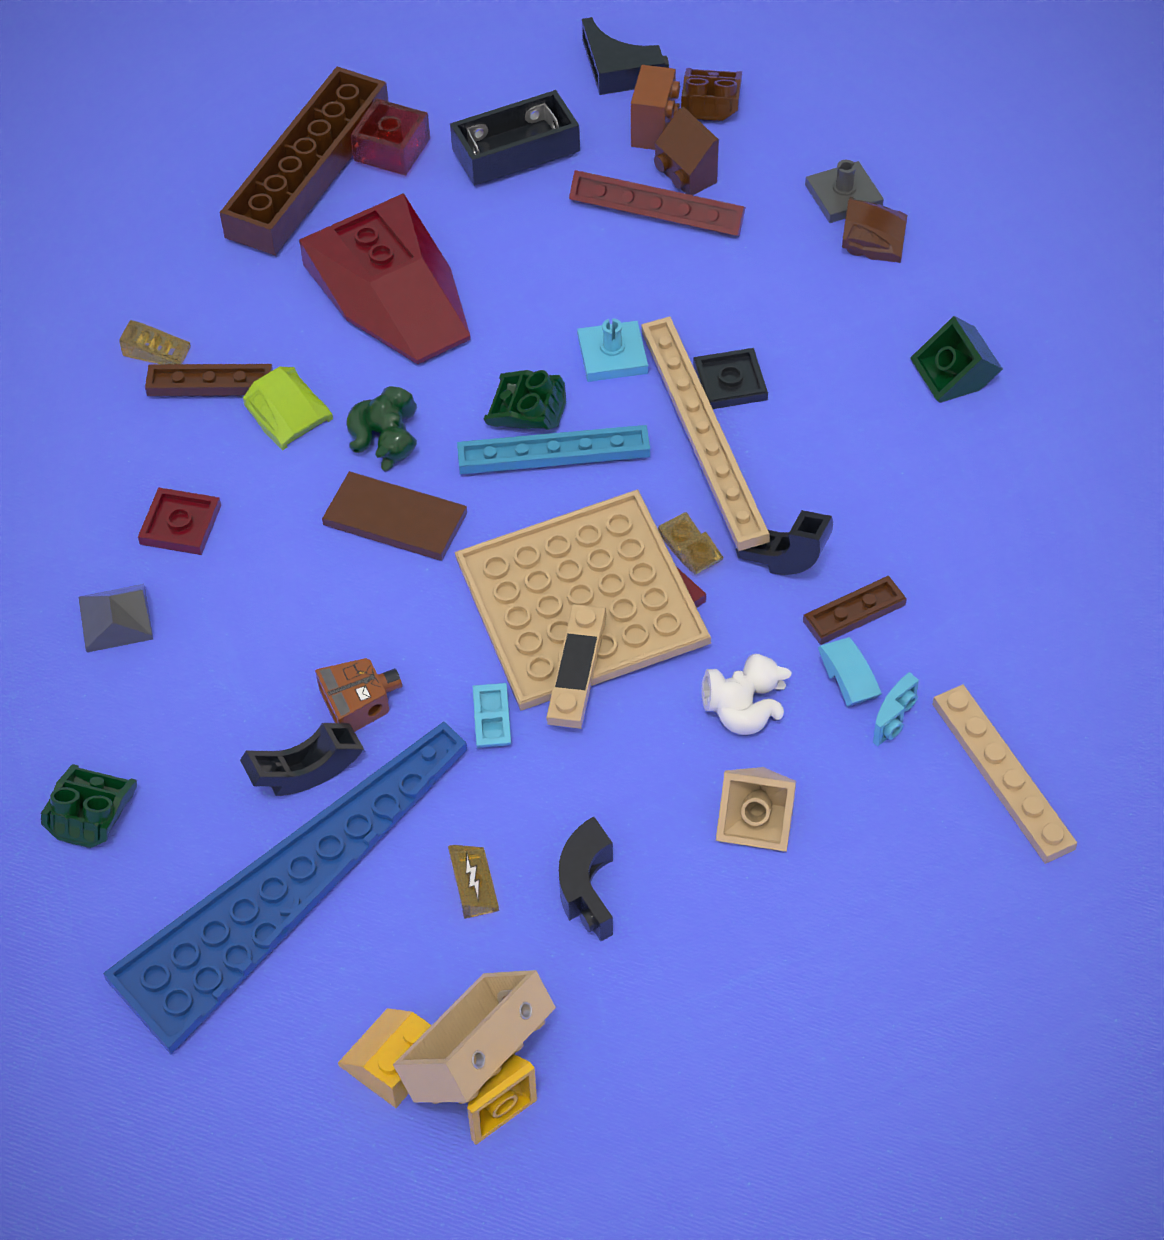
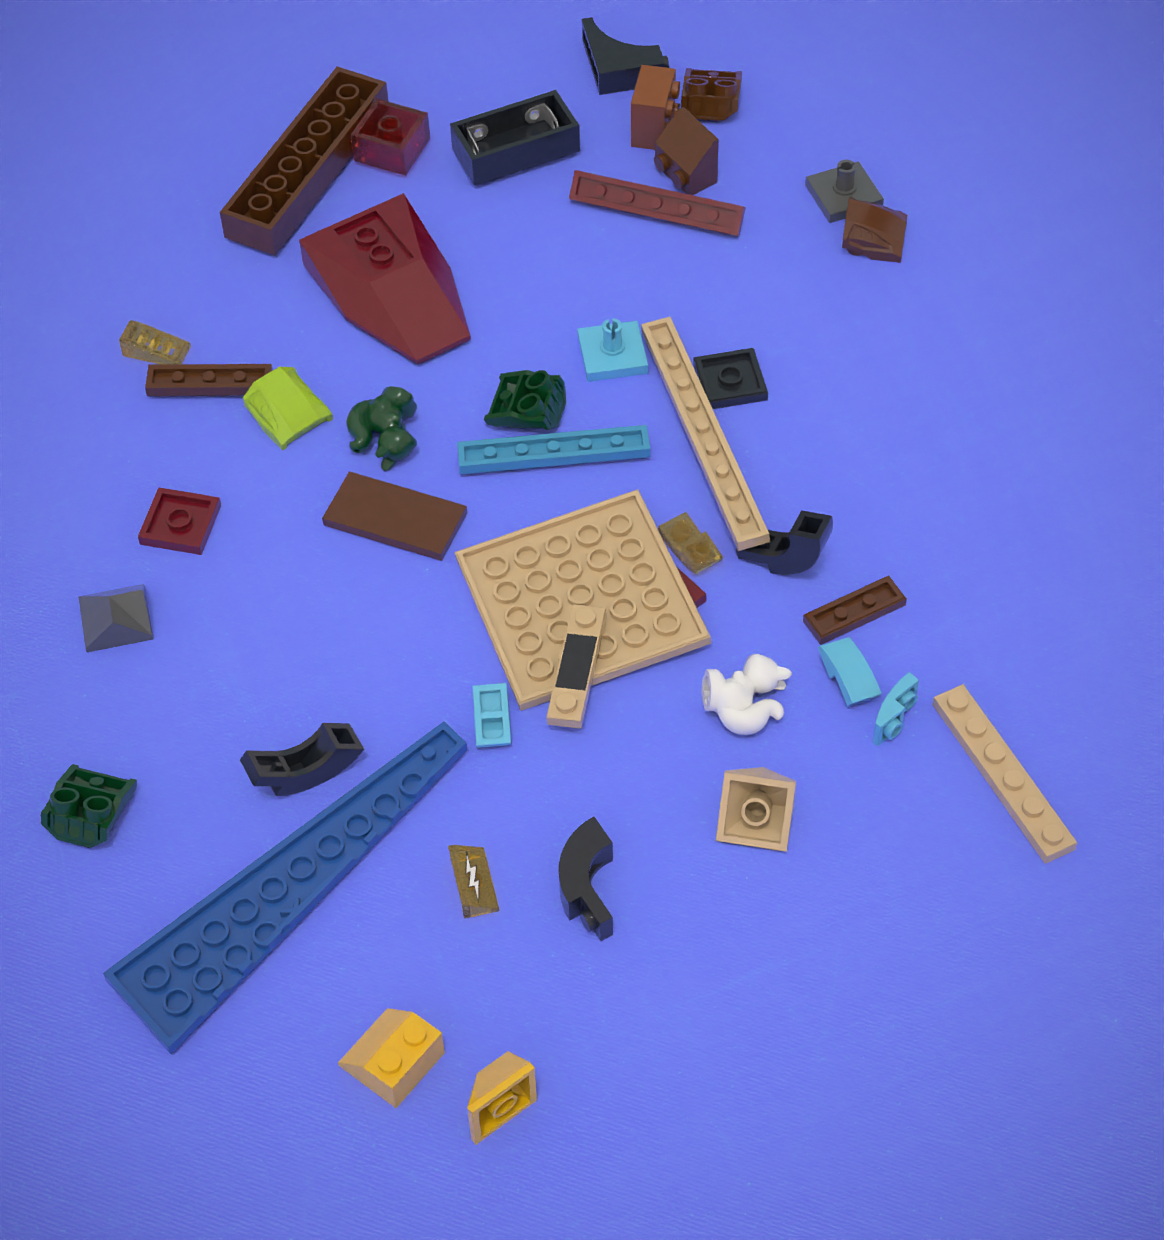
dark orange torso [315,658,402,732] -> none
tan piece [393,970,556,1104] -> none
dark green slope [910,316,1003,403] -> none

